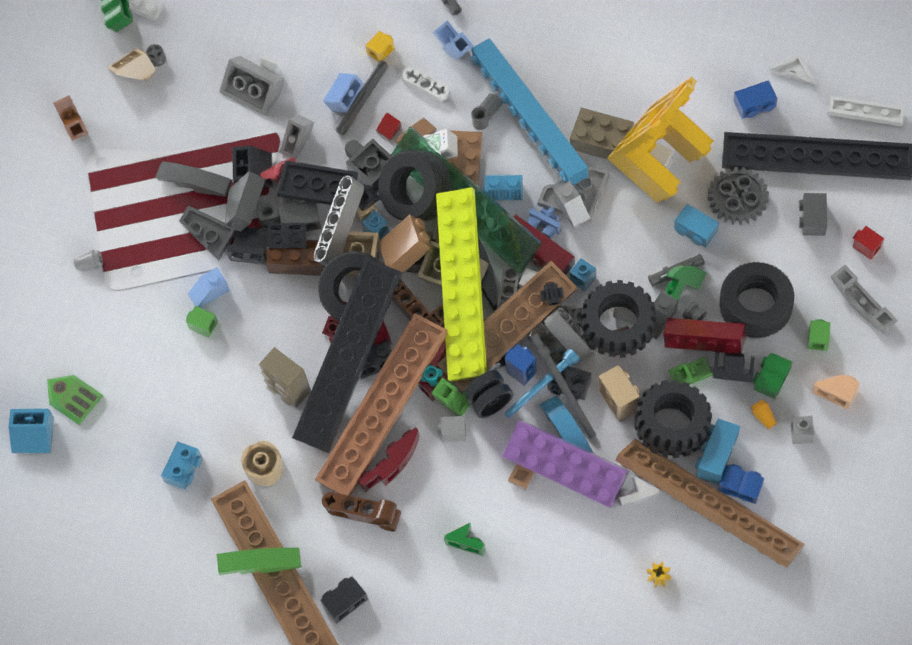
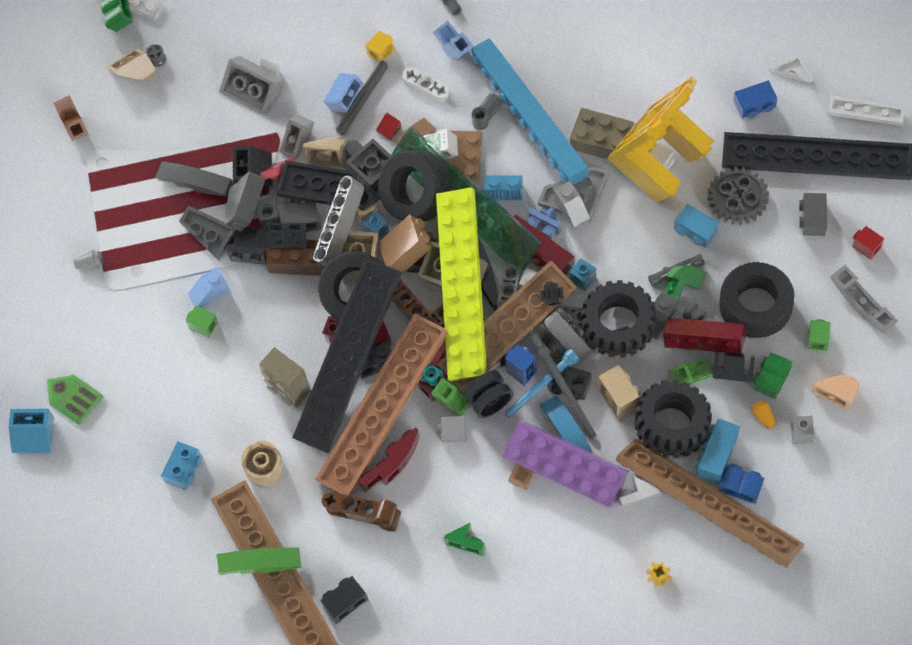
none -> tan slope [303,137,346,168]

